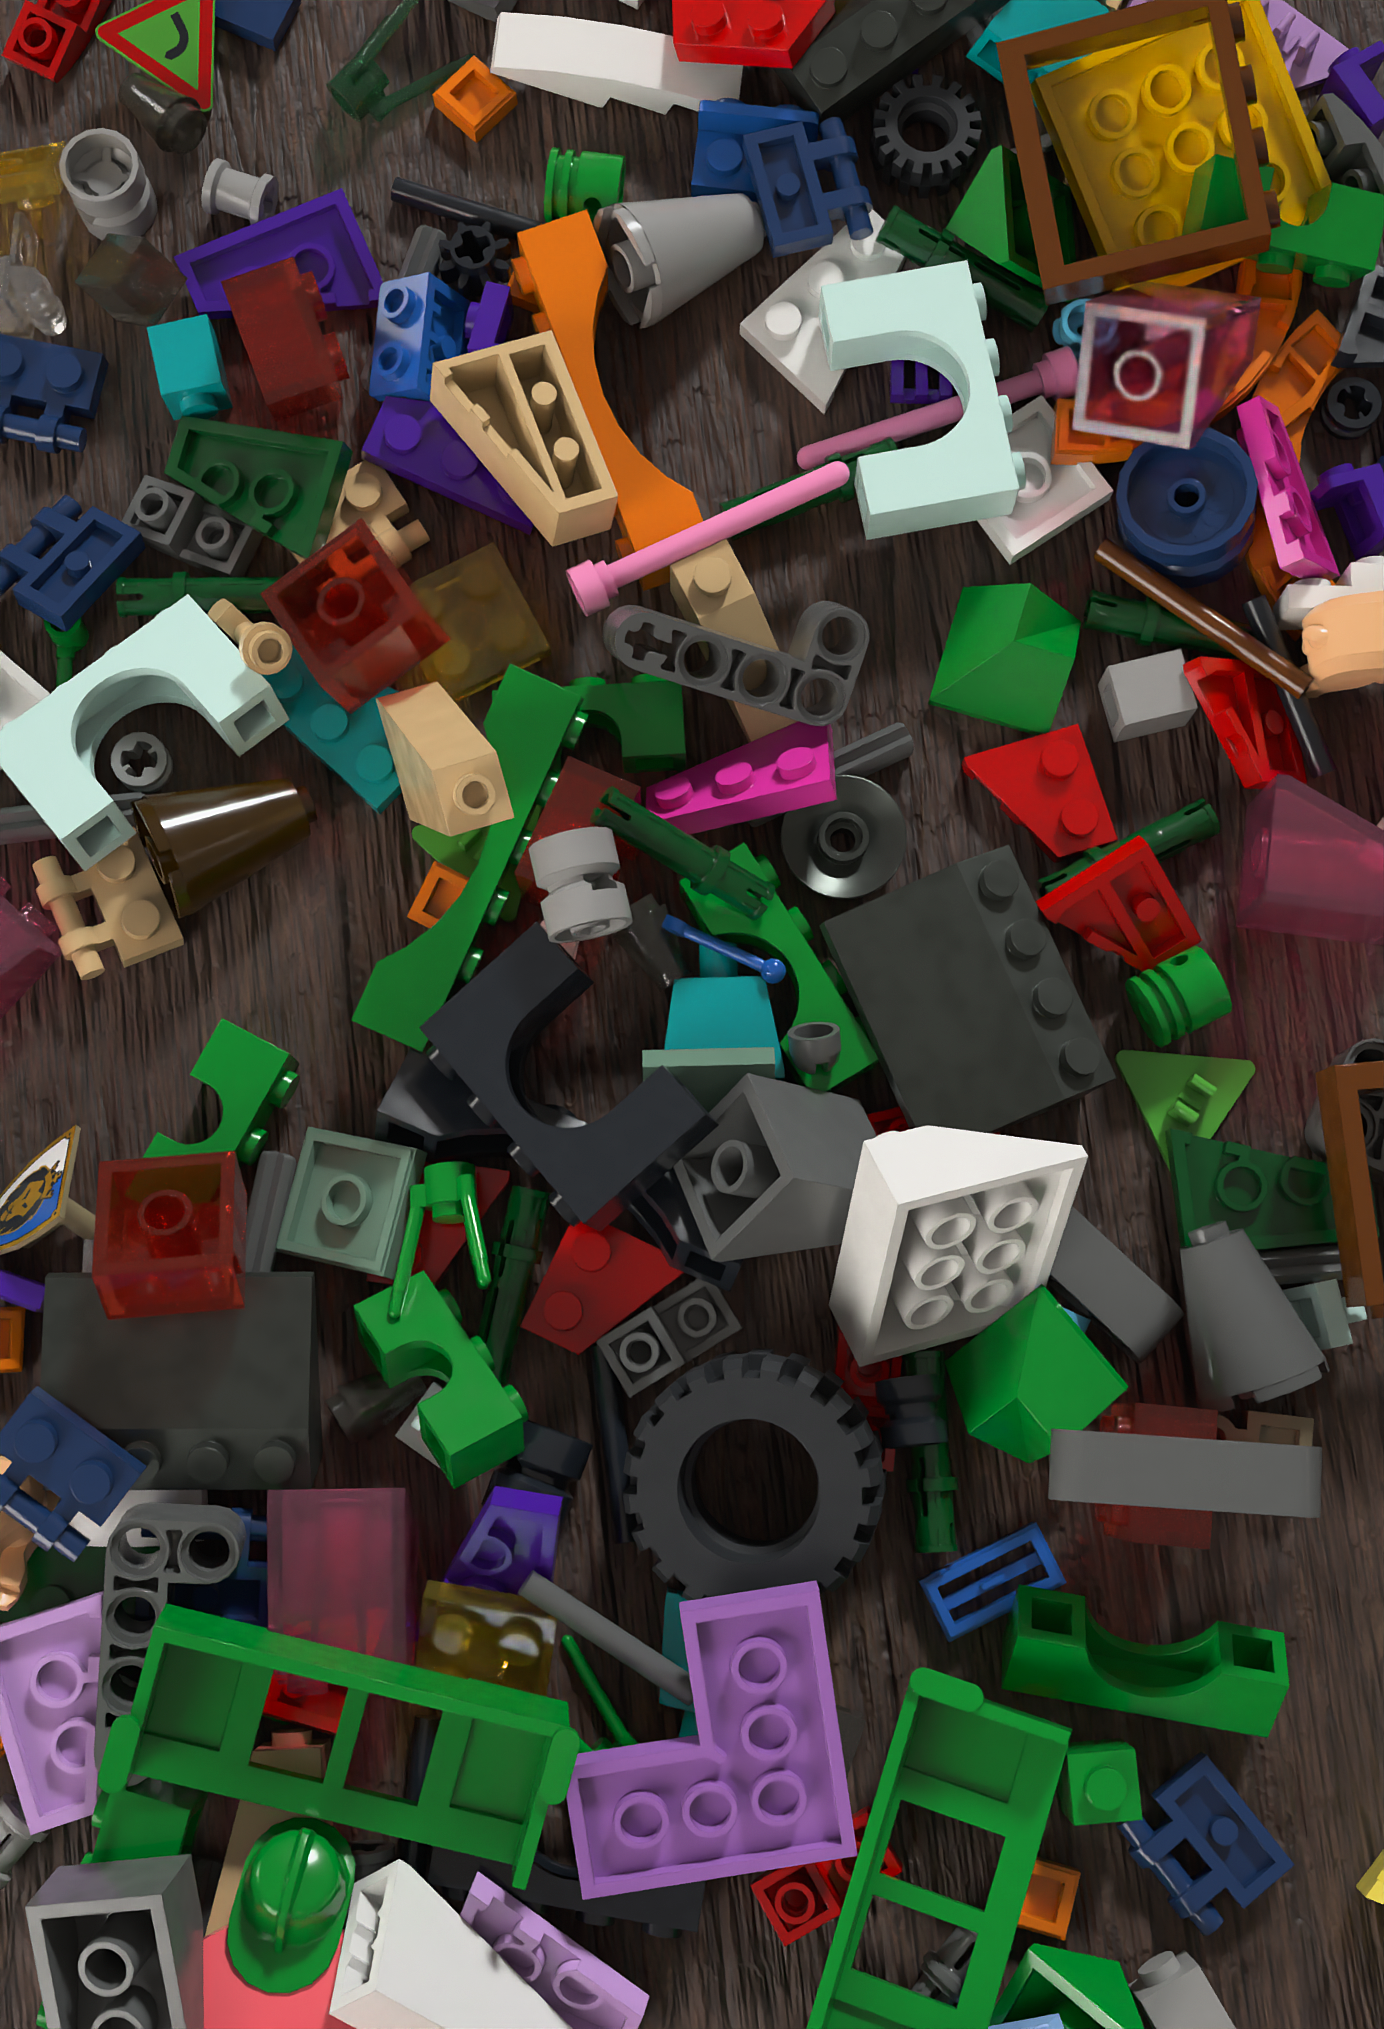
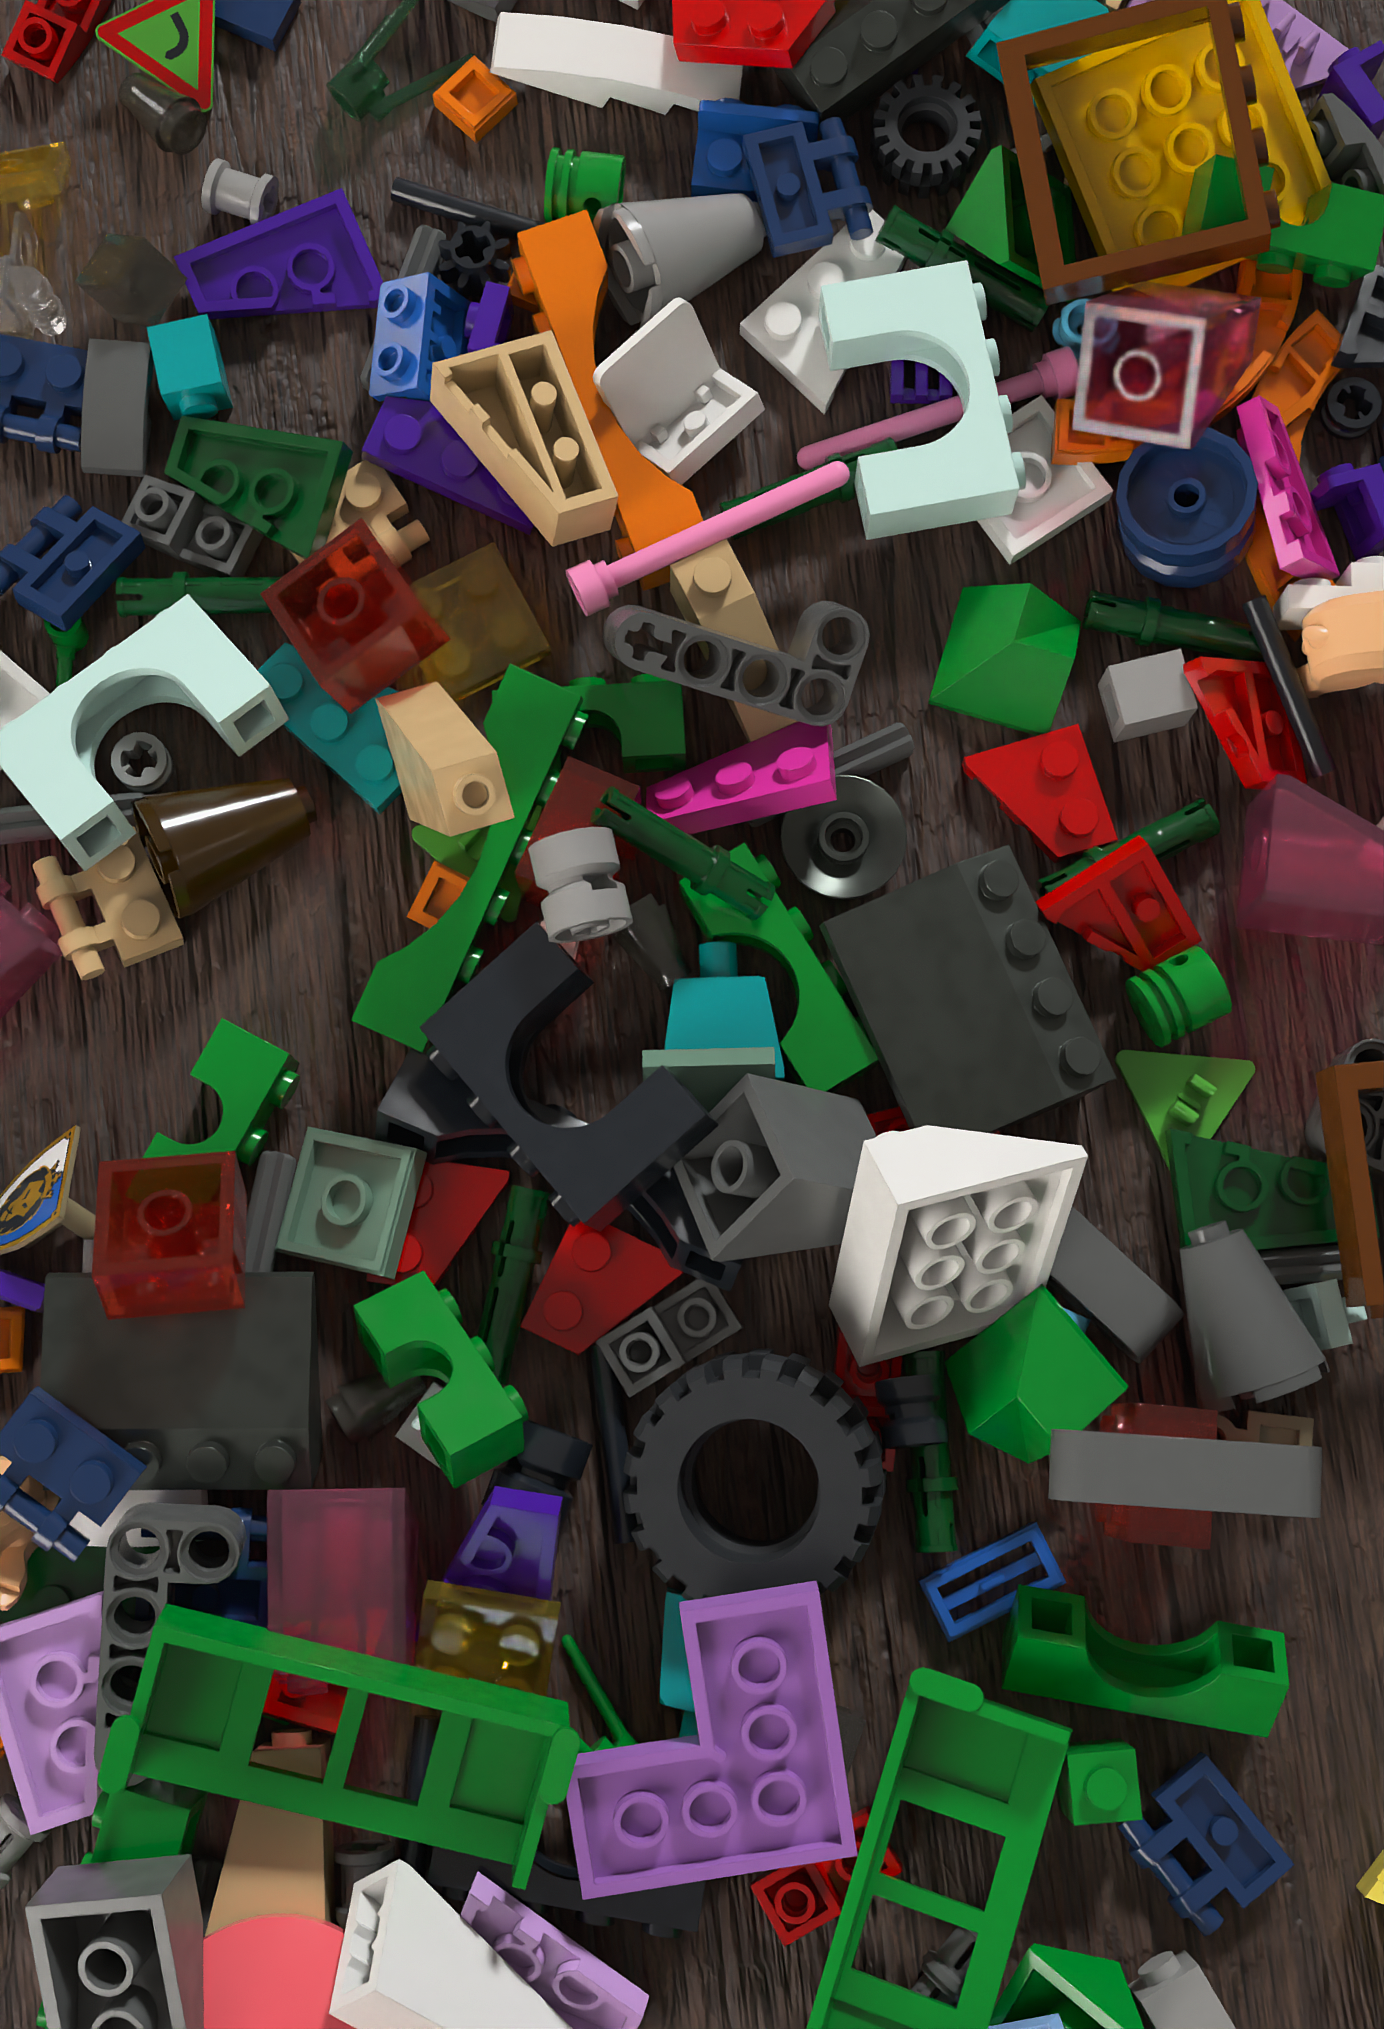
light grey wheel [59,128,158,244] -> none
tan hinge [207,599,293,675] -> none
clear red brick [221,256,350,422] -> none
green piece [227,1817,355,1993] -> none
green plant [388,1162,491,1318] -> none
dark grey bar [518,1570,694,1706] -> none
blue hinge [661,915,786,984] -> none
dark grey hinge [787,1022,841,1074] -> none
orange tile [1017,1857,1081,1941] -> none
reddish brown bar [1093,538,1314,699] -> none
none -> dark grey slope [81,338,154,477]
none -> white bracket [593,297,765,485]

